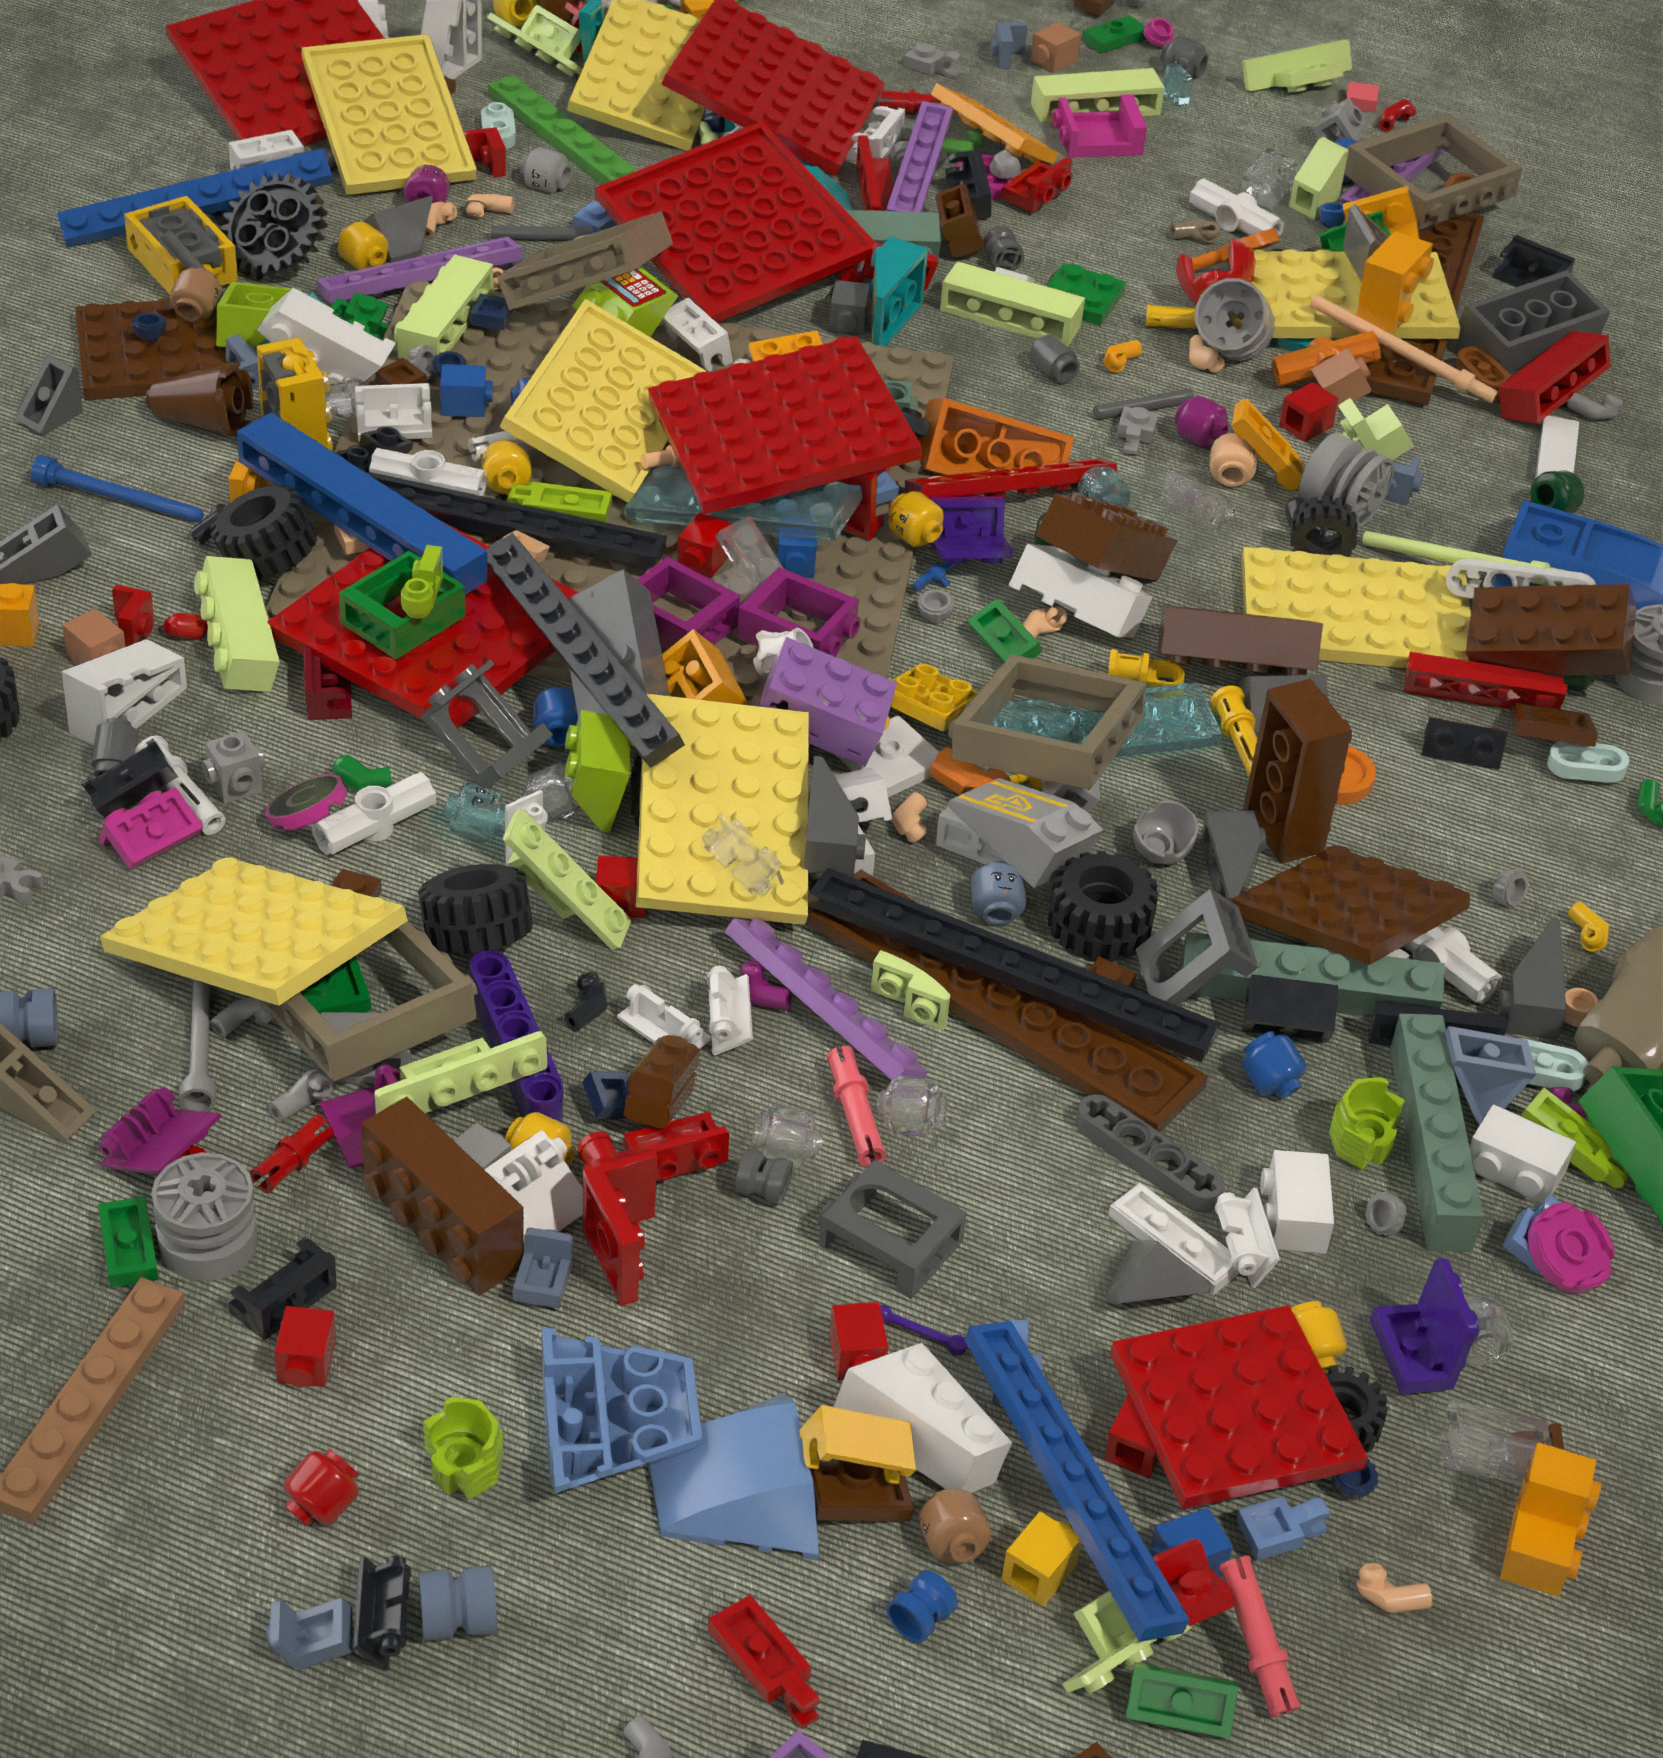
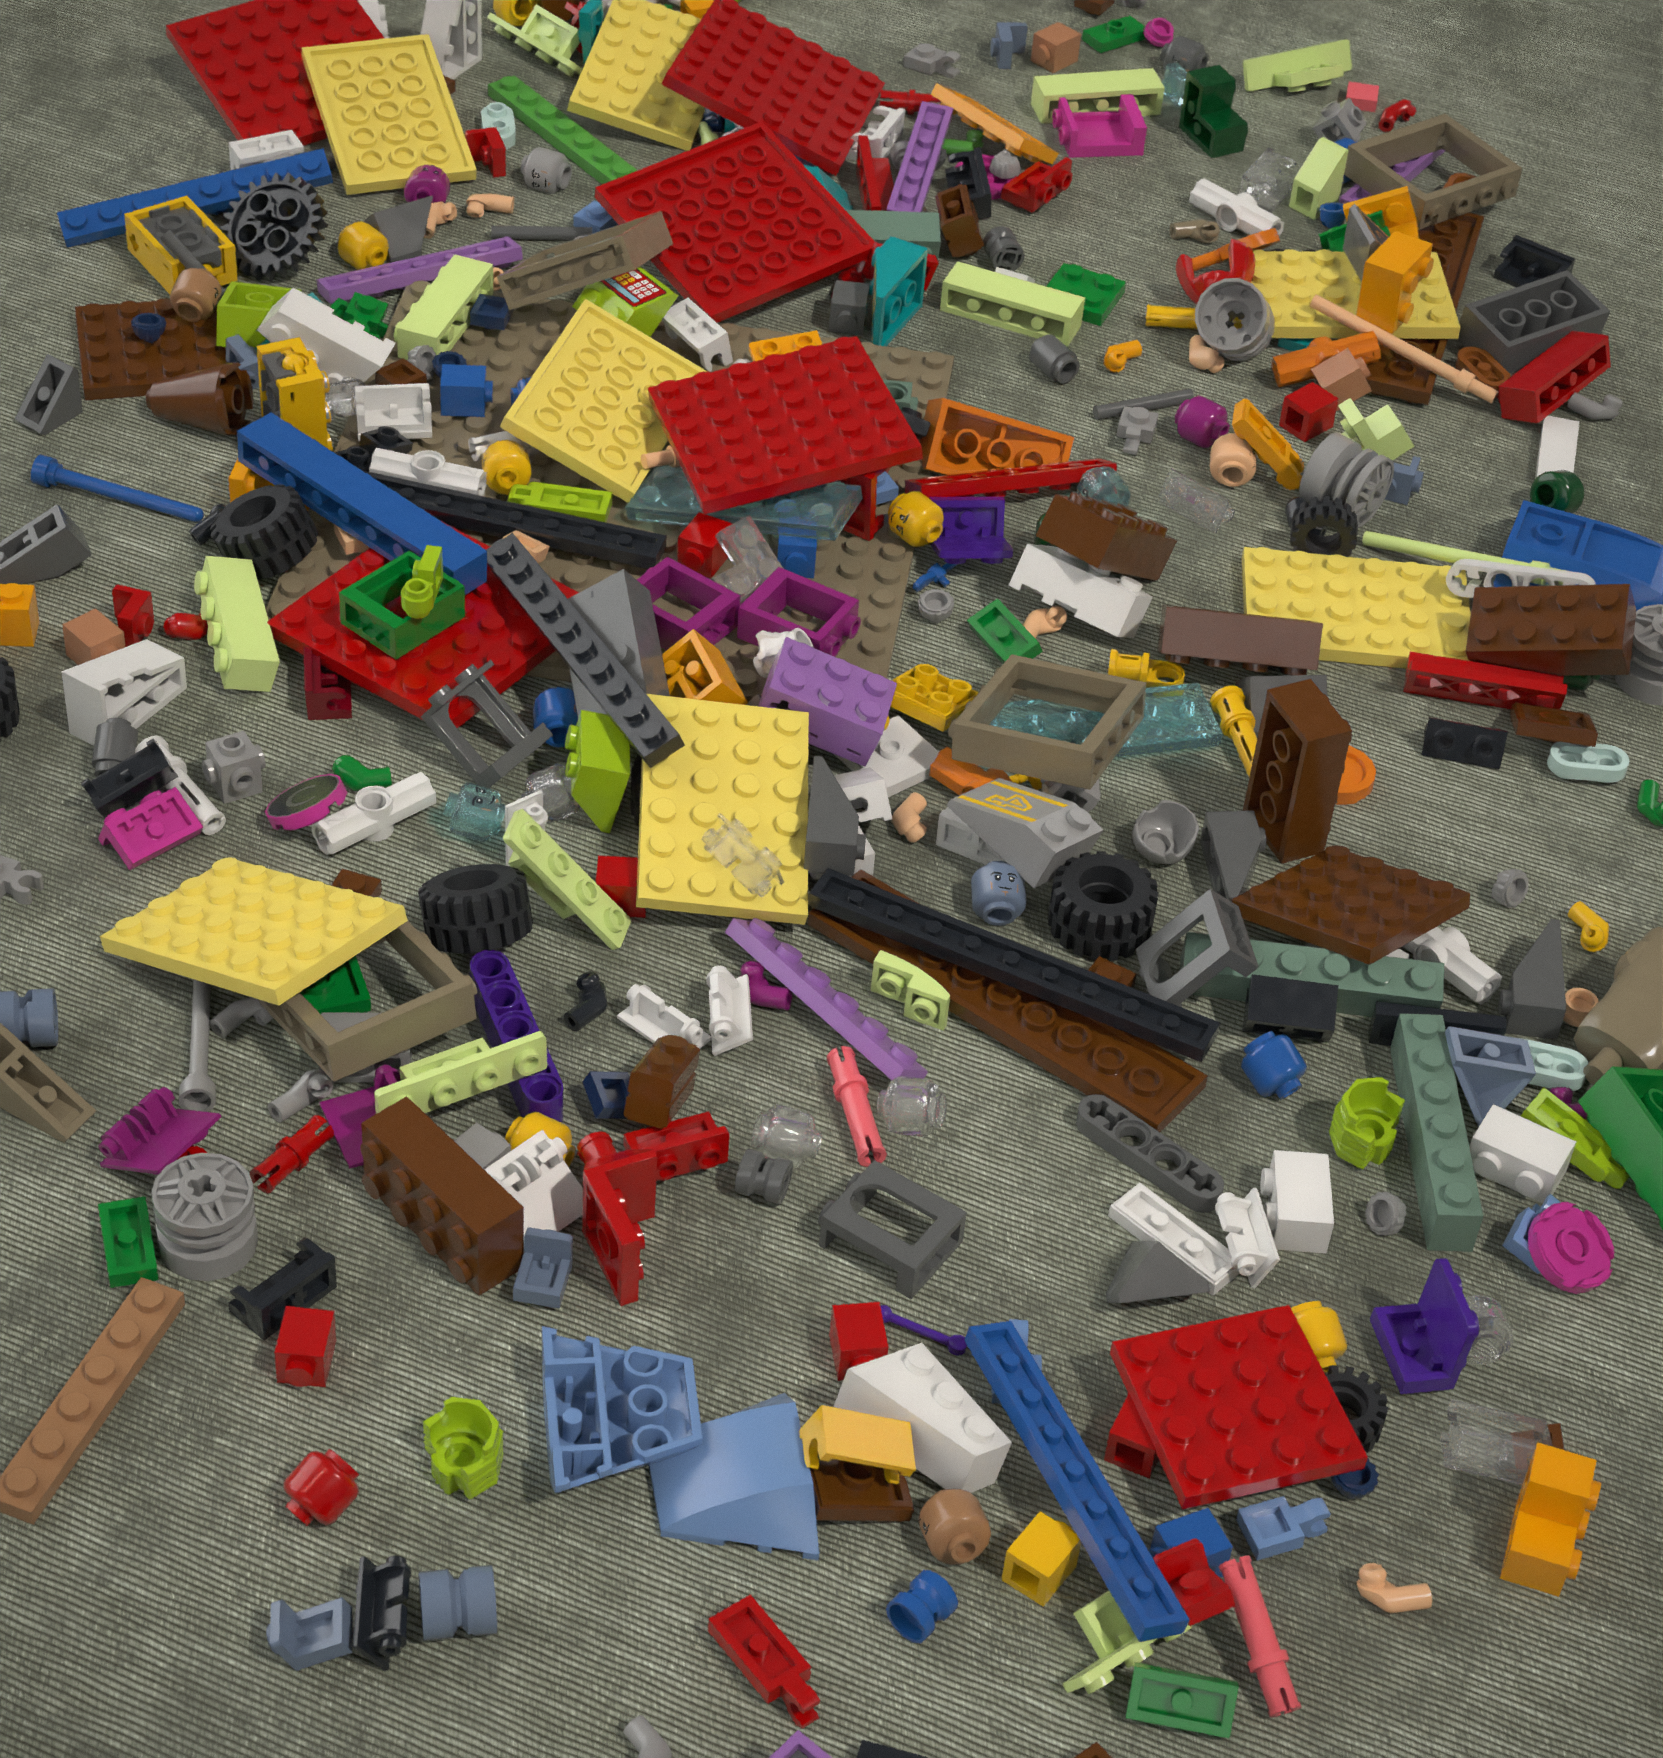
none -> dark green brick [1179,65,1248,159]

